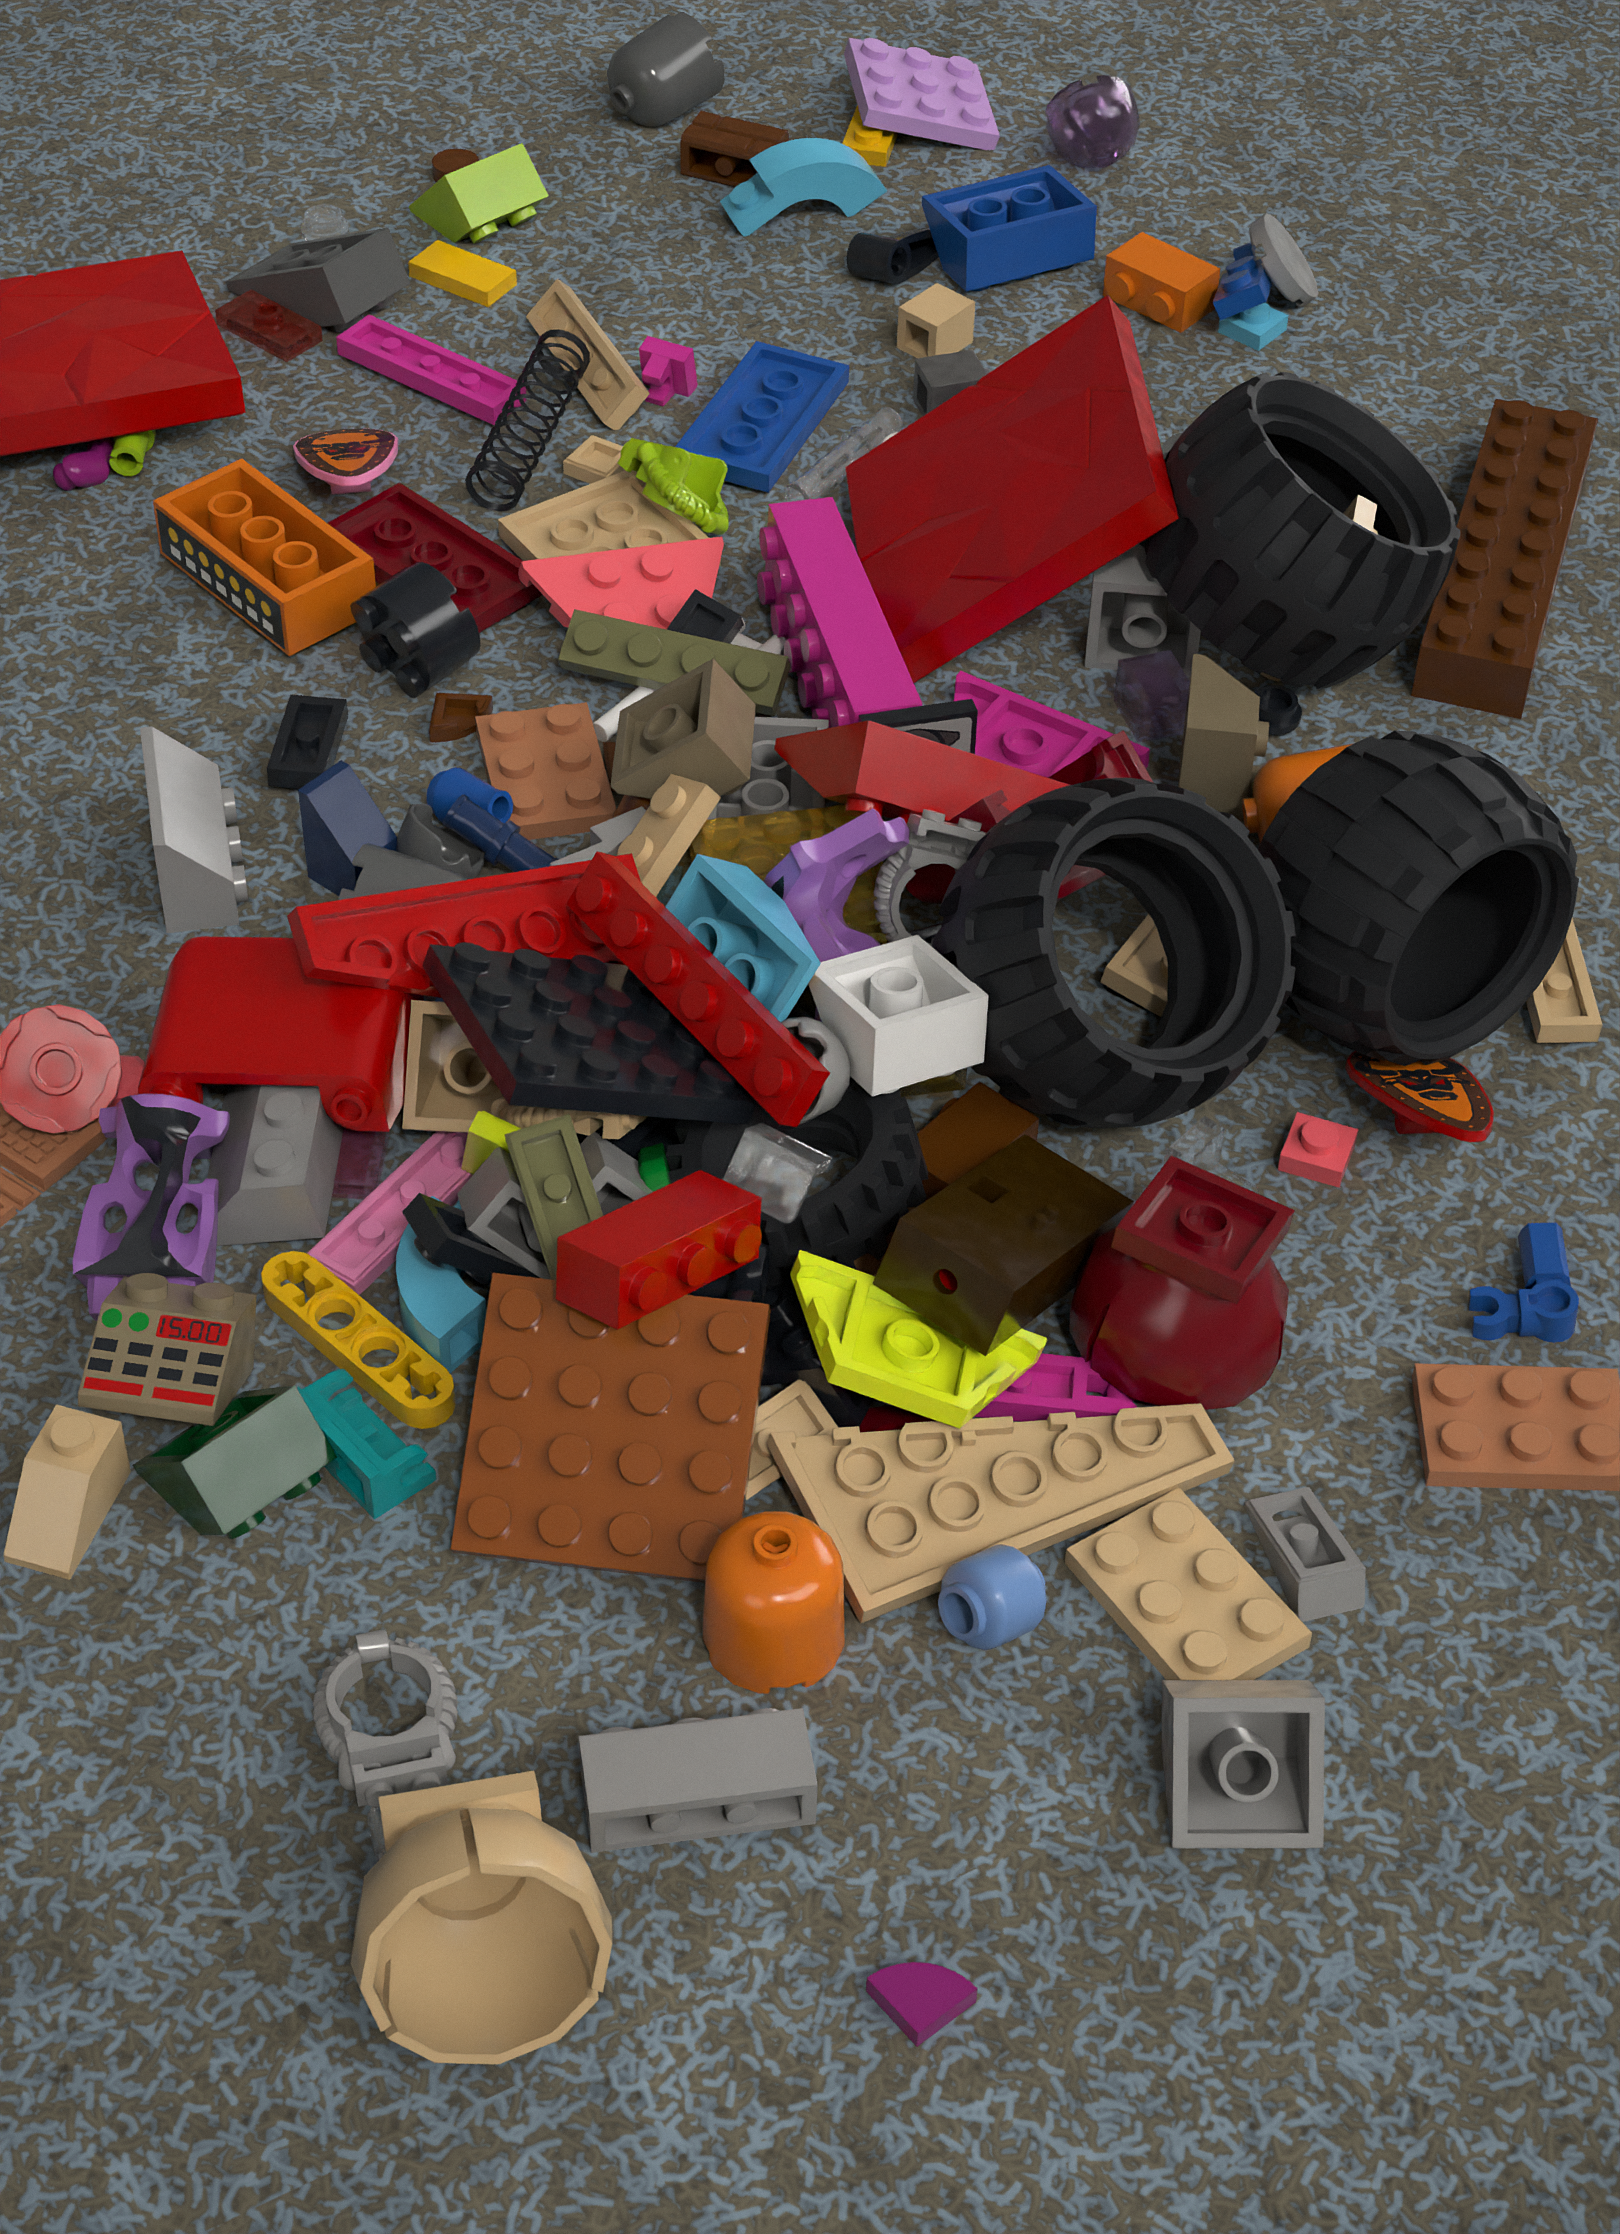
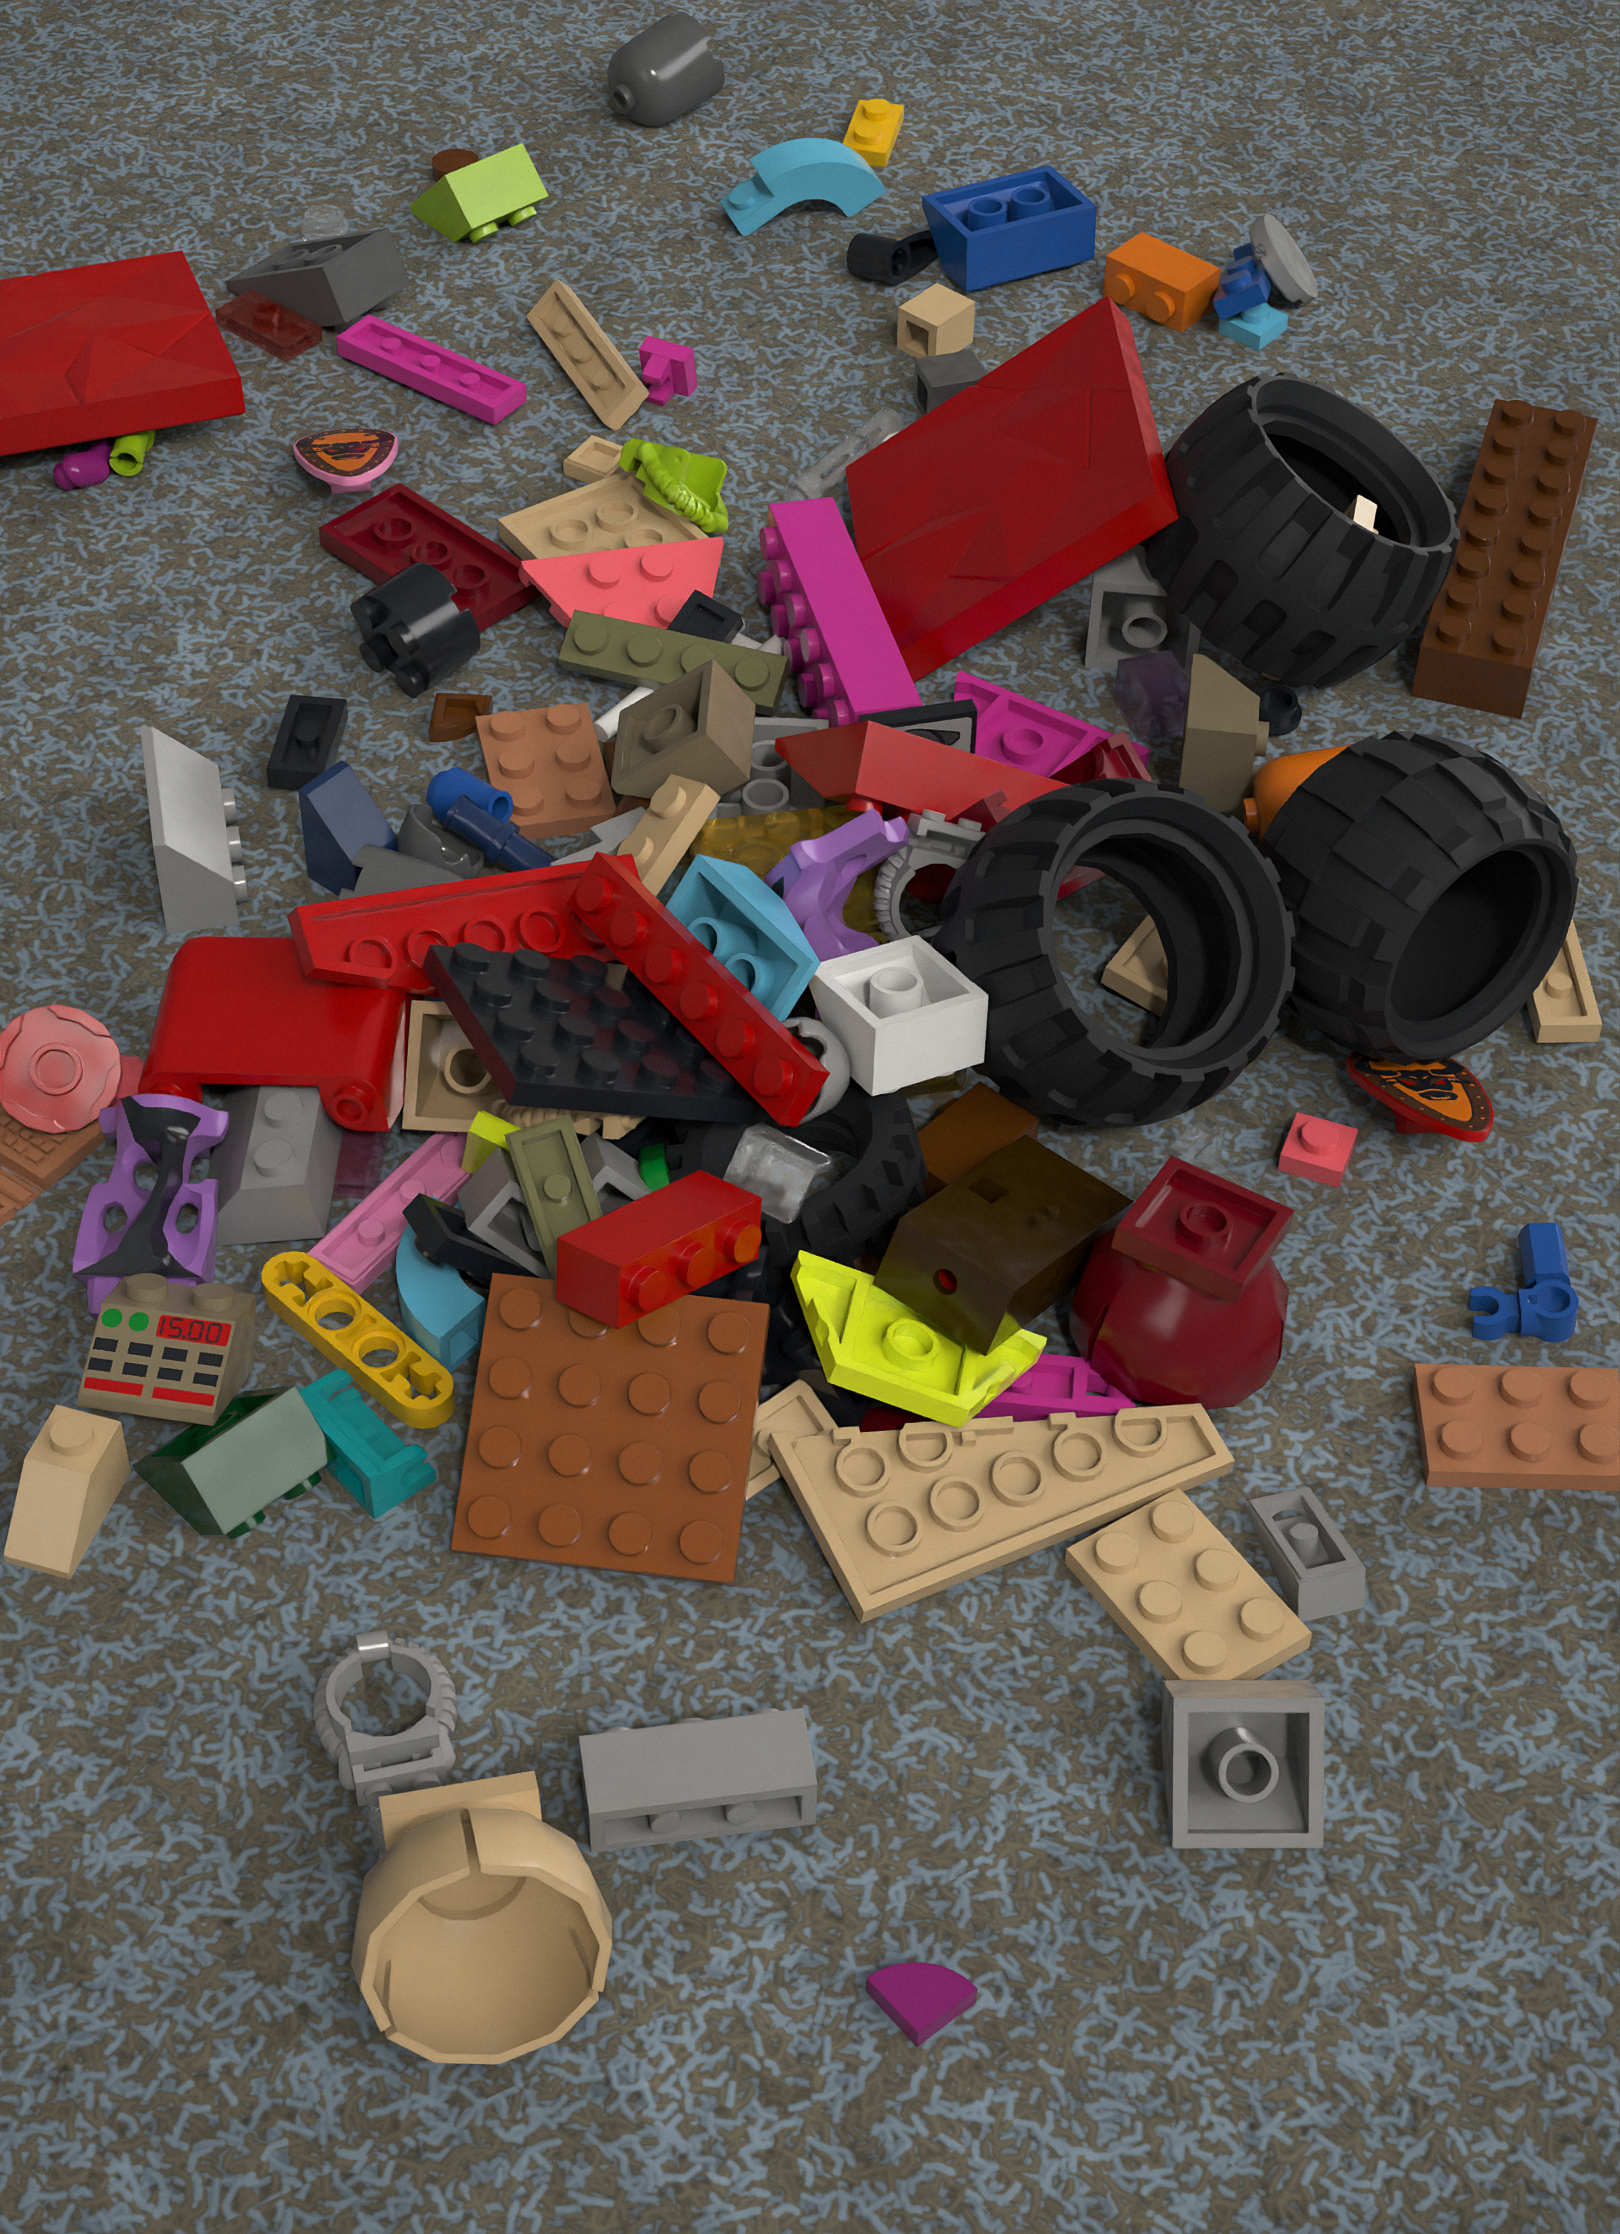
orange brick [153,458,376,656] -> none
yellow tile [408,240,517,307] -> none
black piece [465,329,590,511] -> none
blue plate [675,341,849,493] -> none
reddish brown brick [680,111,789,187] -> none
orange cylinder [702,1511,845,1693] -> none
lavender plate [844,38,1000,150] -> none
medium blue head [938,1544,1047,1650] -> none
clear purple cylinder [1045,75,1140,168] -> none

